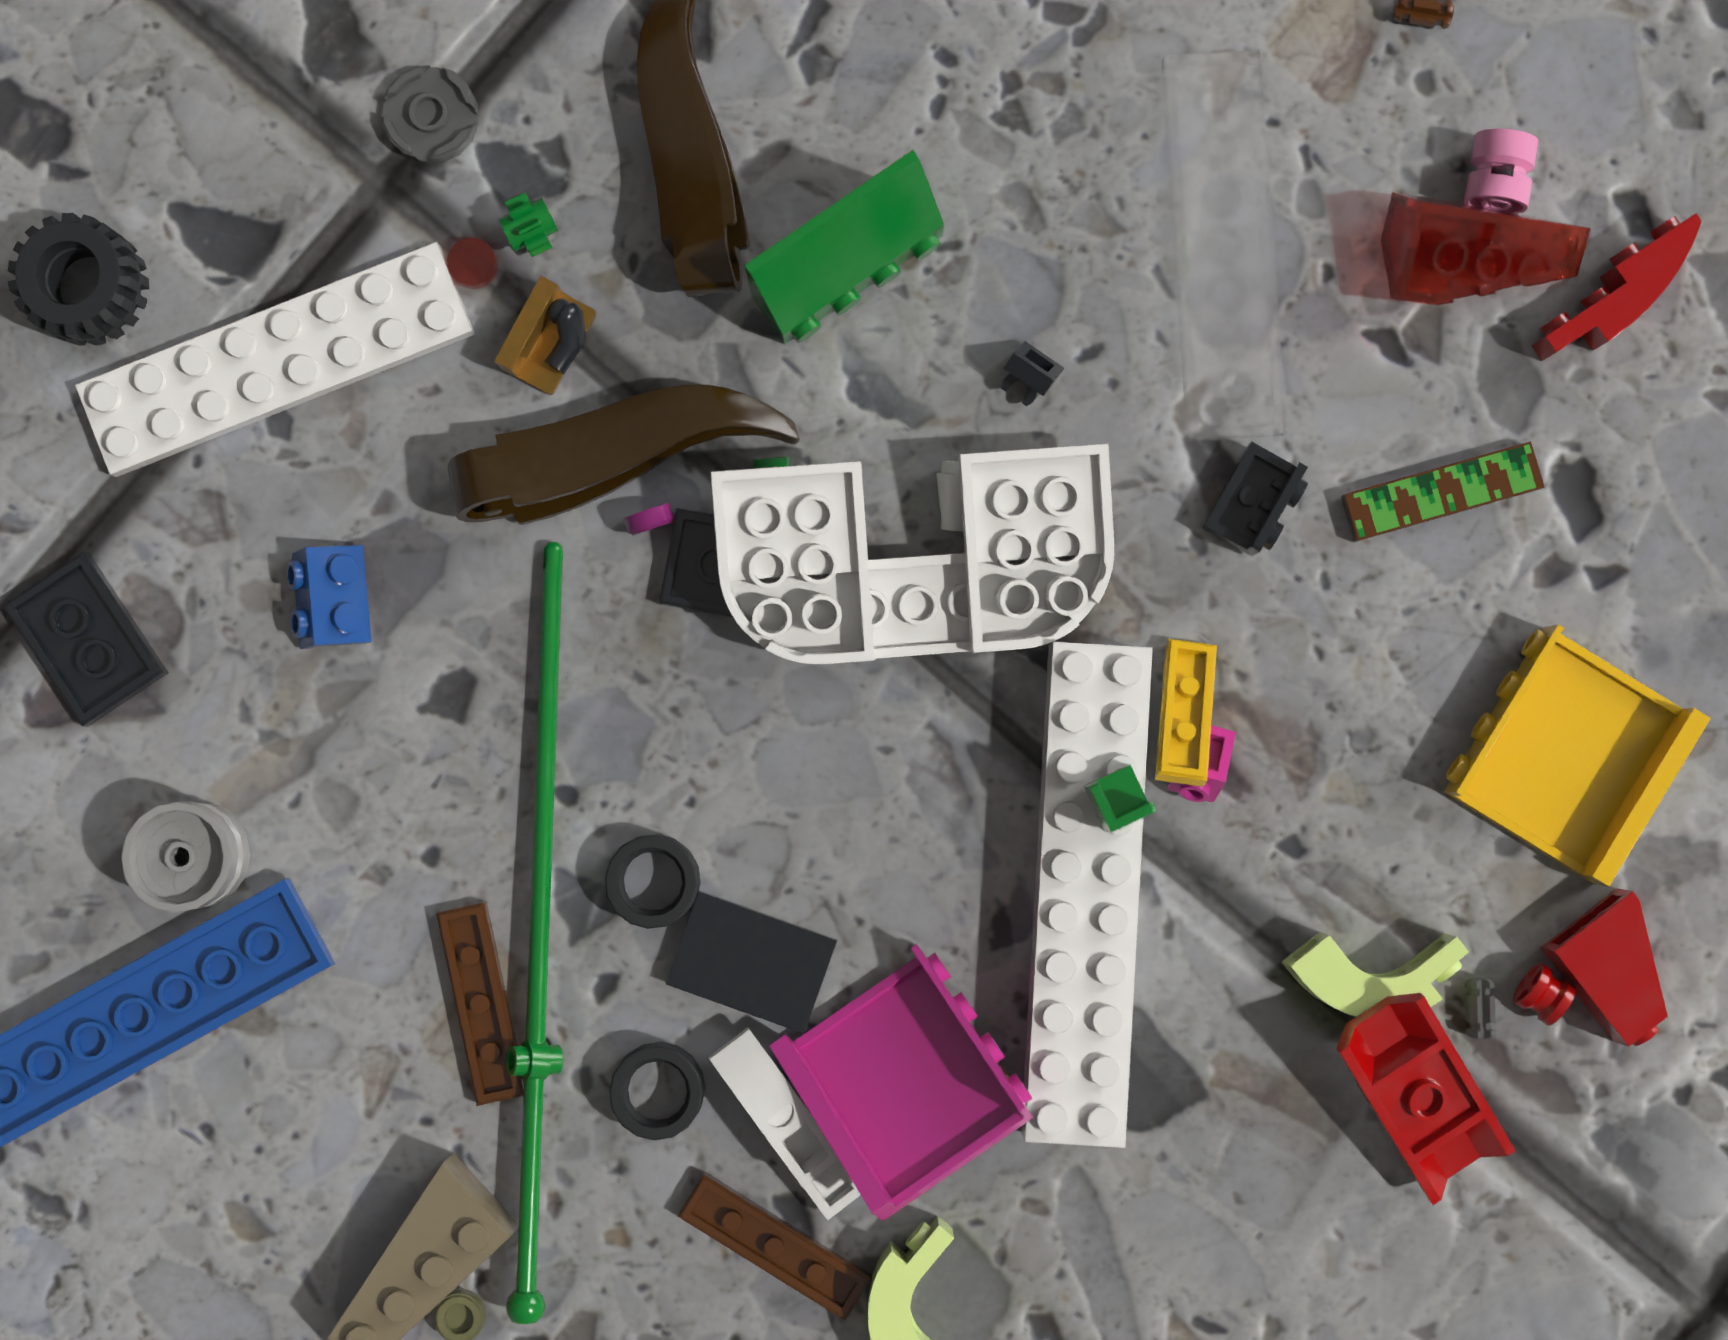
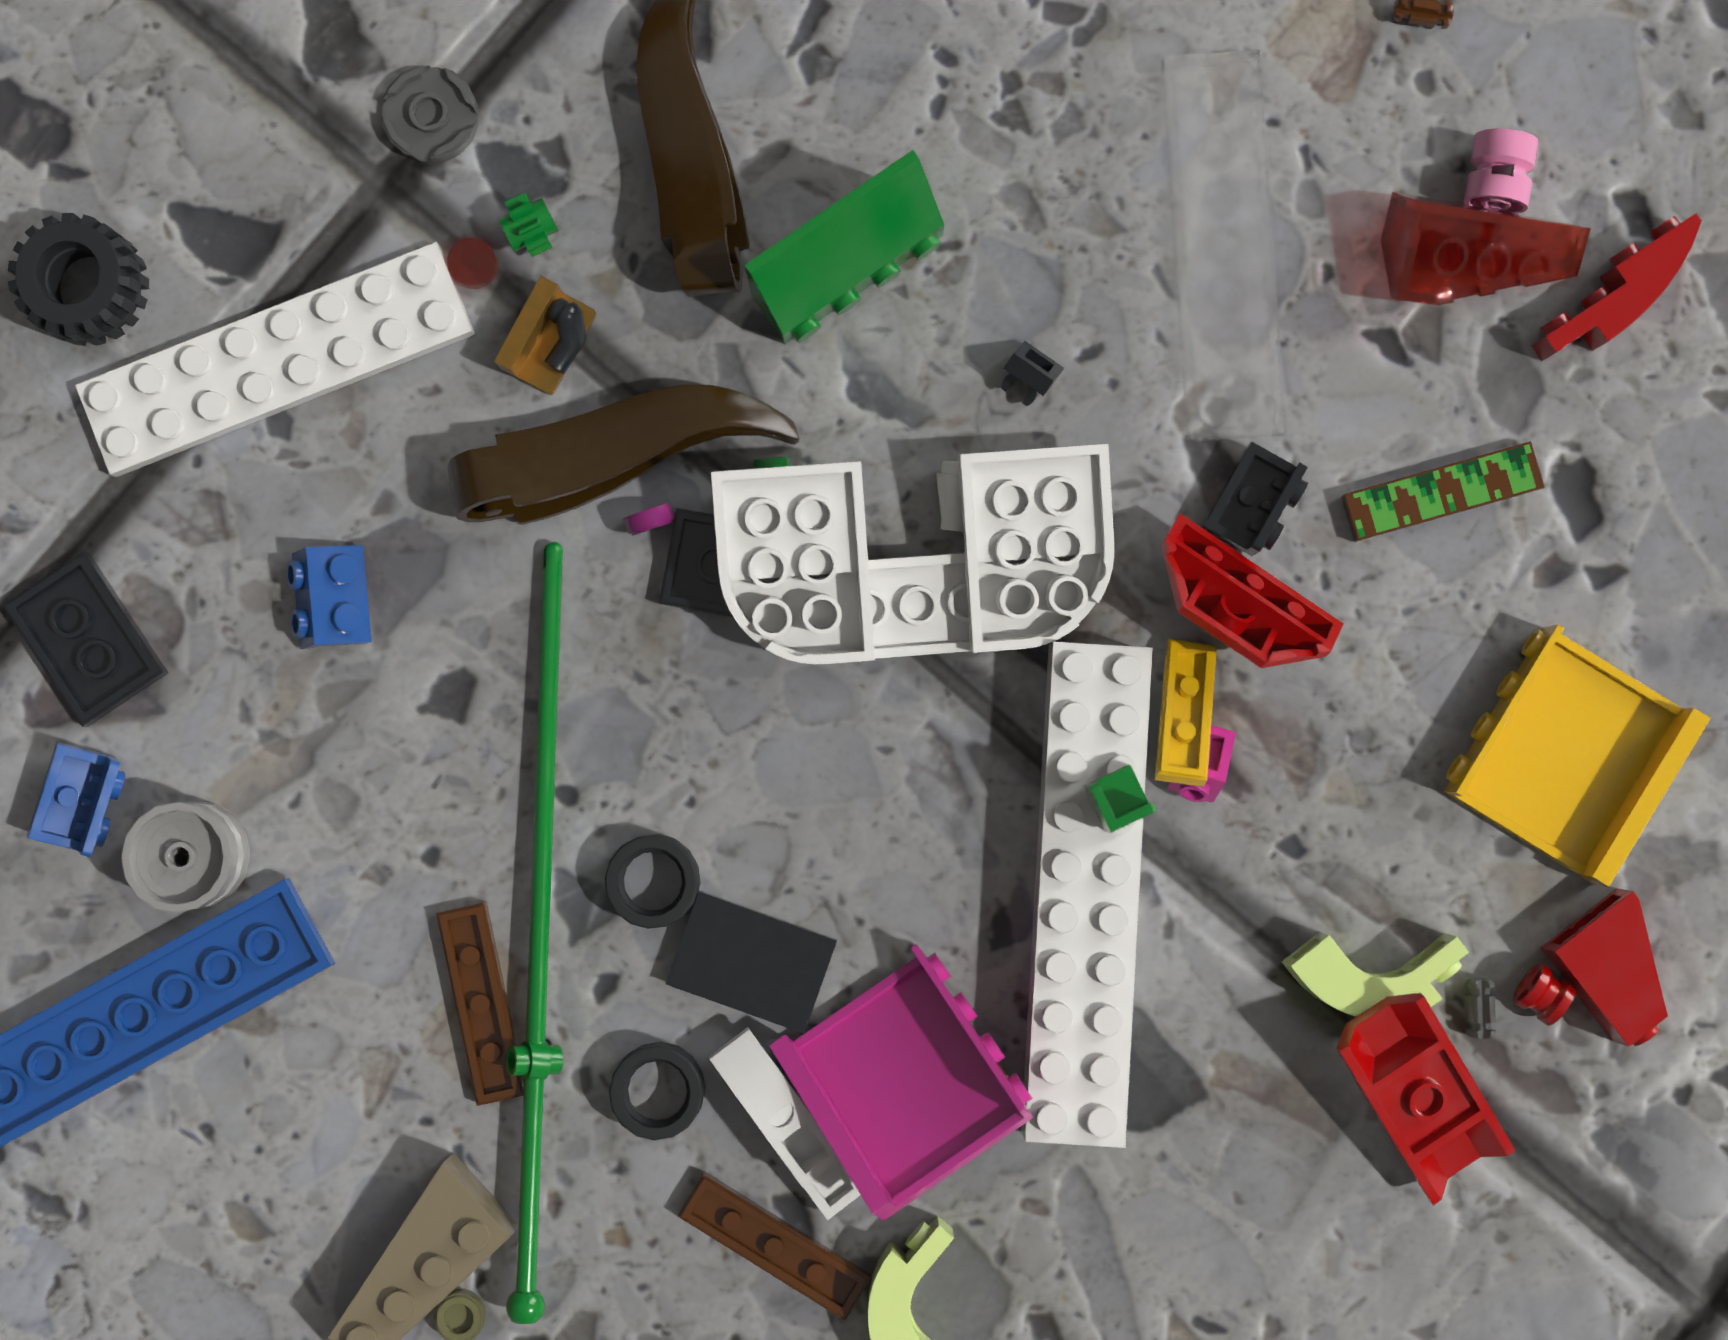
none -> blue bracket [26,742,125,857]
none -> red wedge [1161,513,1344,668]

